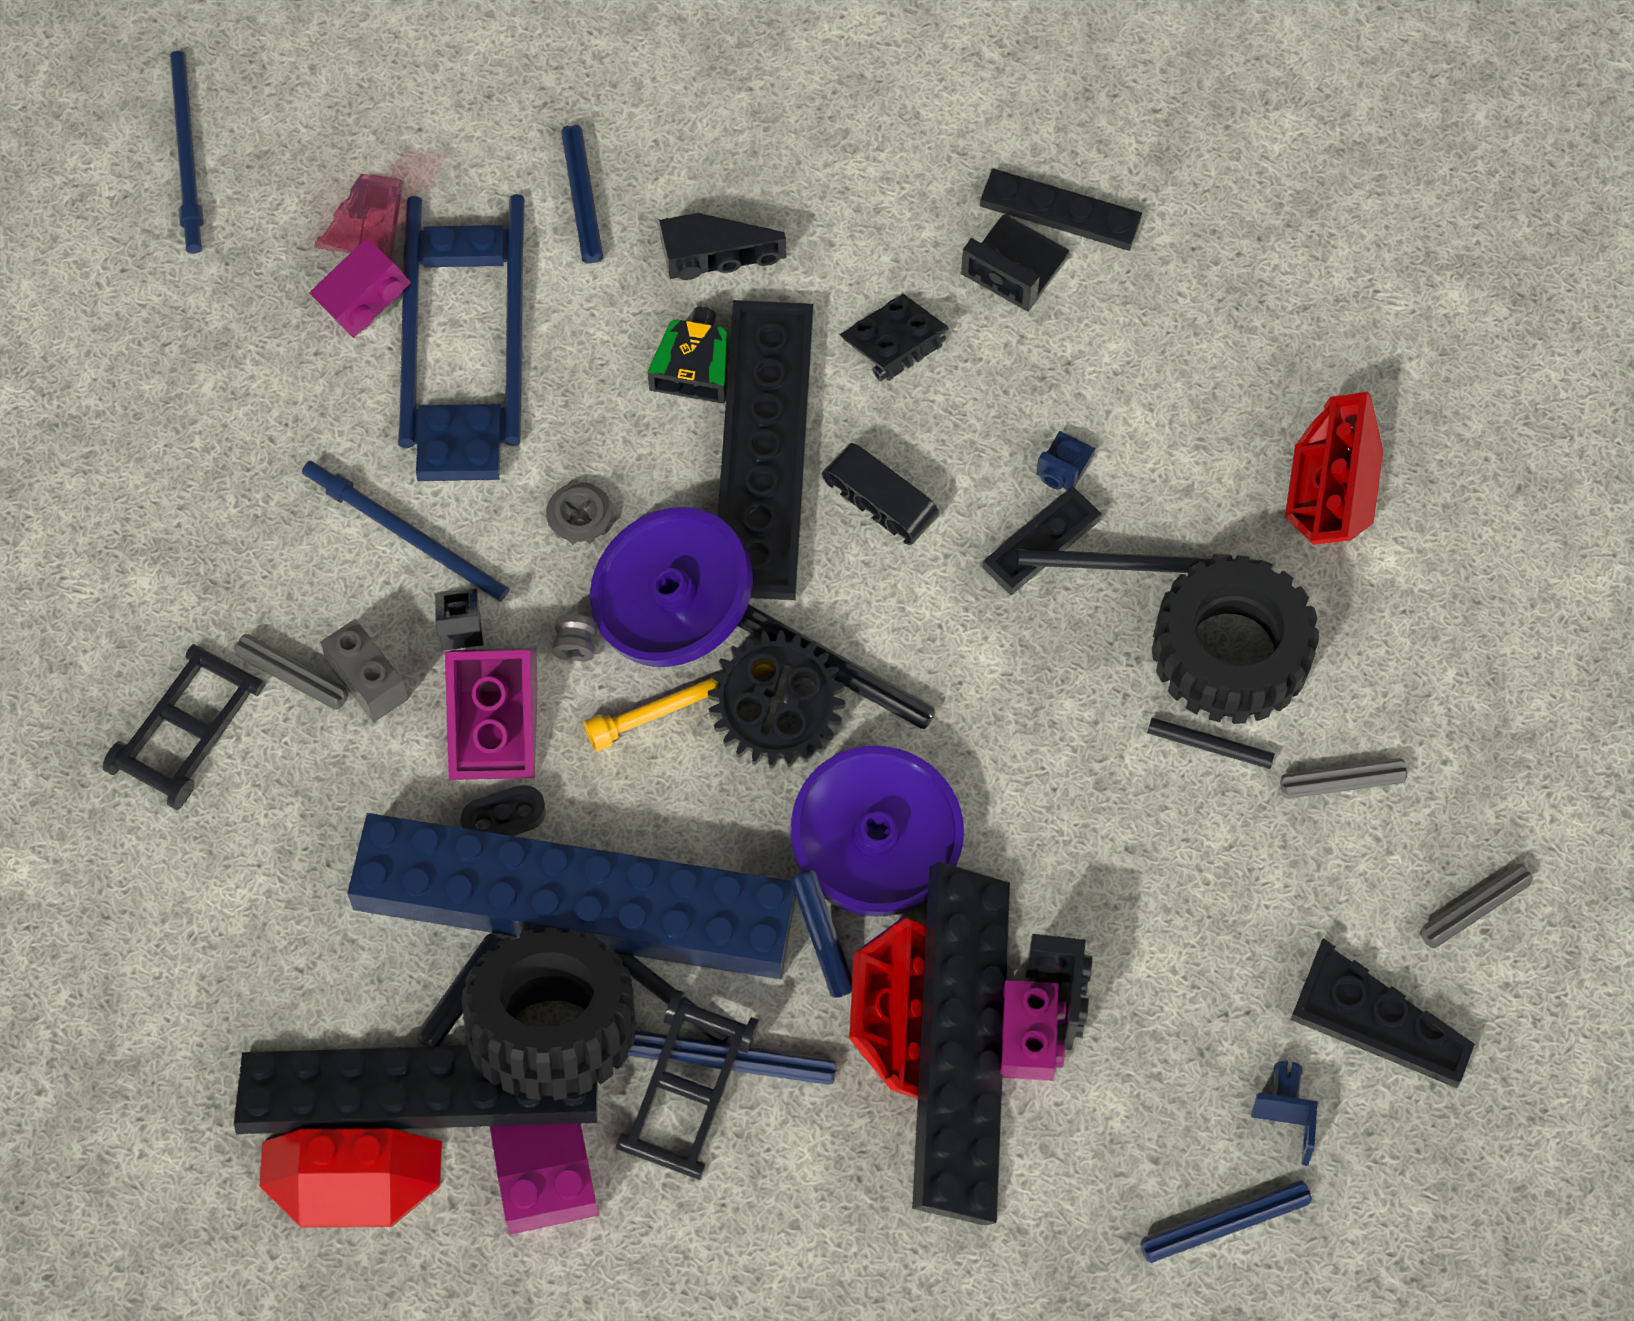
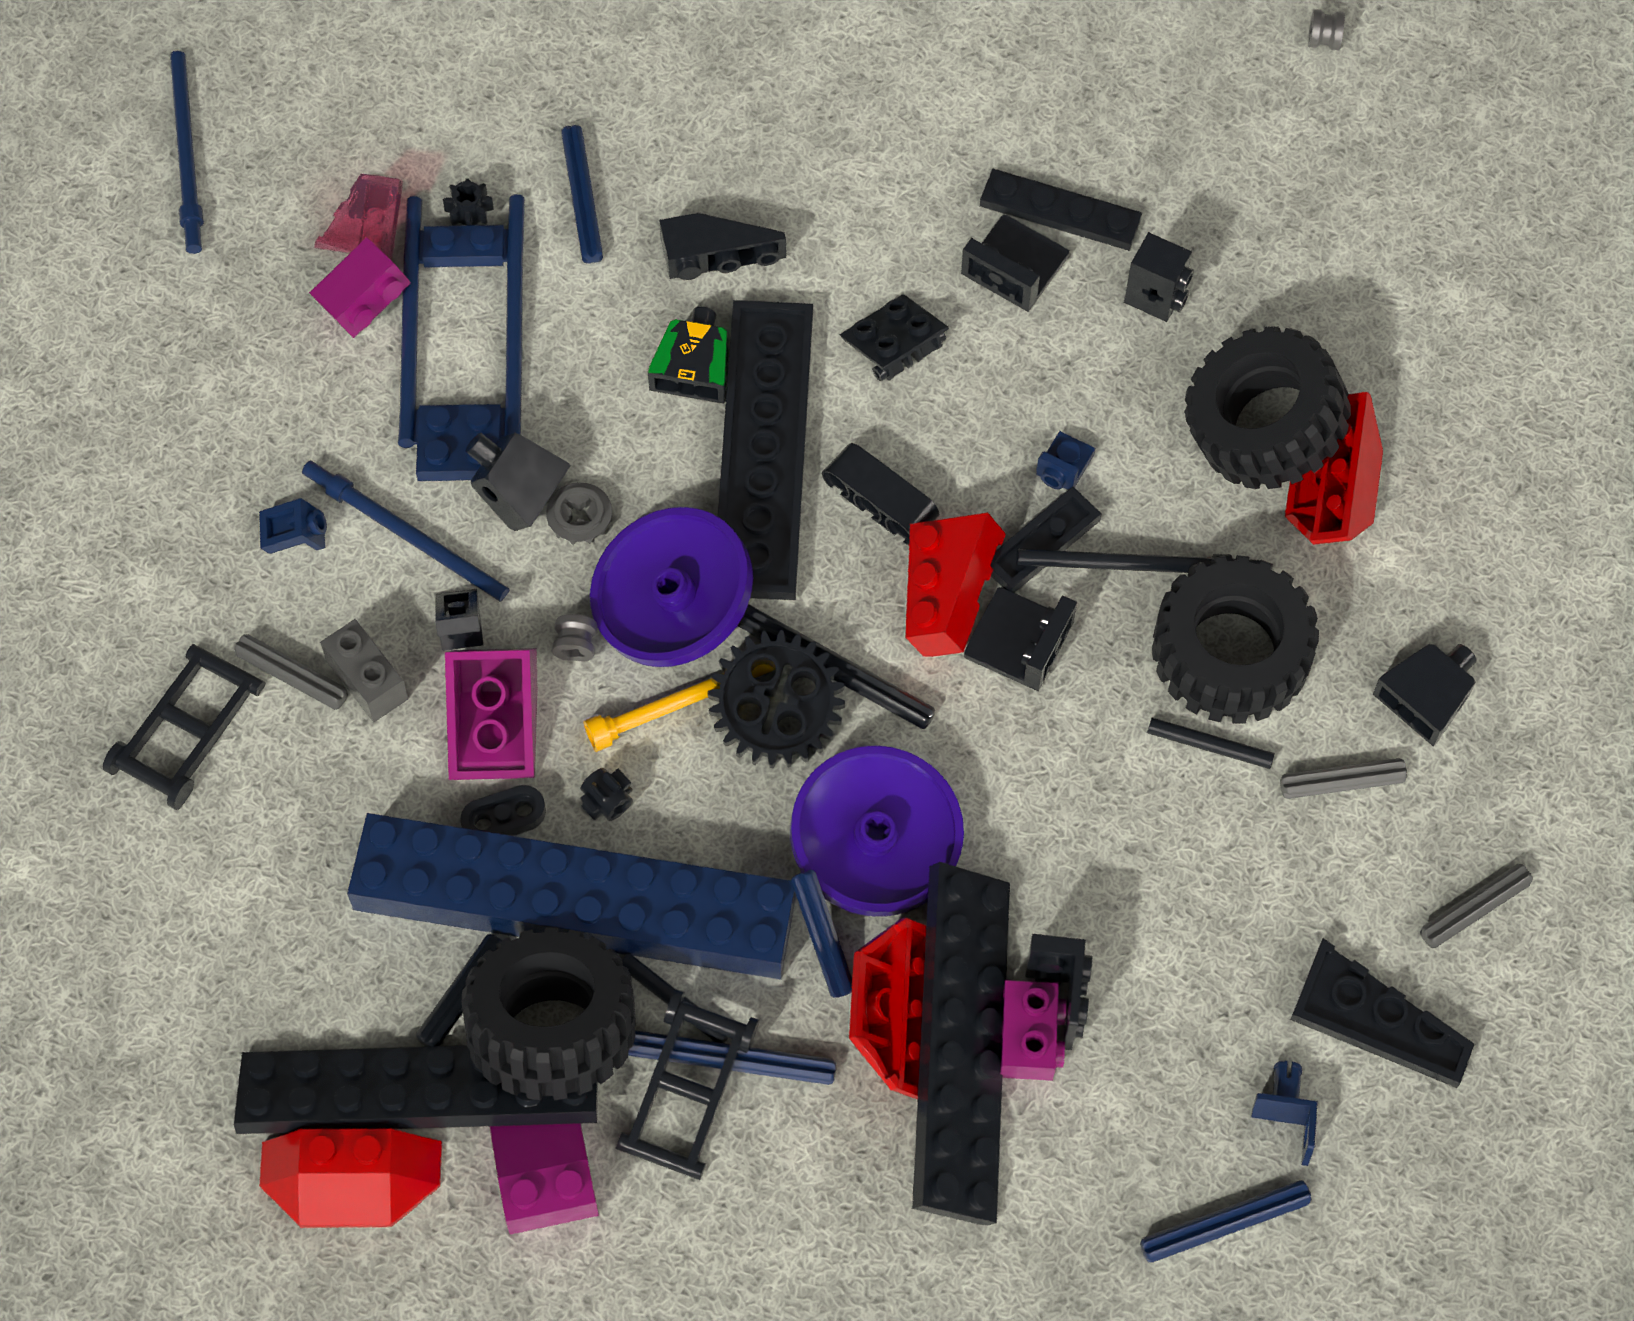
none -> dark blue bracket [259,498,327,554]
none -> black gear [443,178,494,226]
none -> black torso [465,433,571,531]
none -> black gear [580,768,633,821]
none -> red wedge [905,512,1006,657]
none -> black bracket [964,587,1077,692]
none -> black brick [1124,232,1194,322]
none -> black tyre [1184,326,1351,489]
none -> flat silver wheel [1308,9,1345,51]
none -> black torso [1373,644,1477,747]

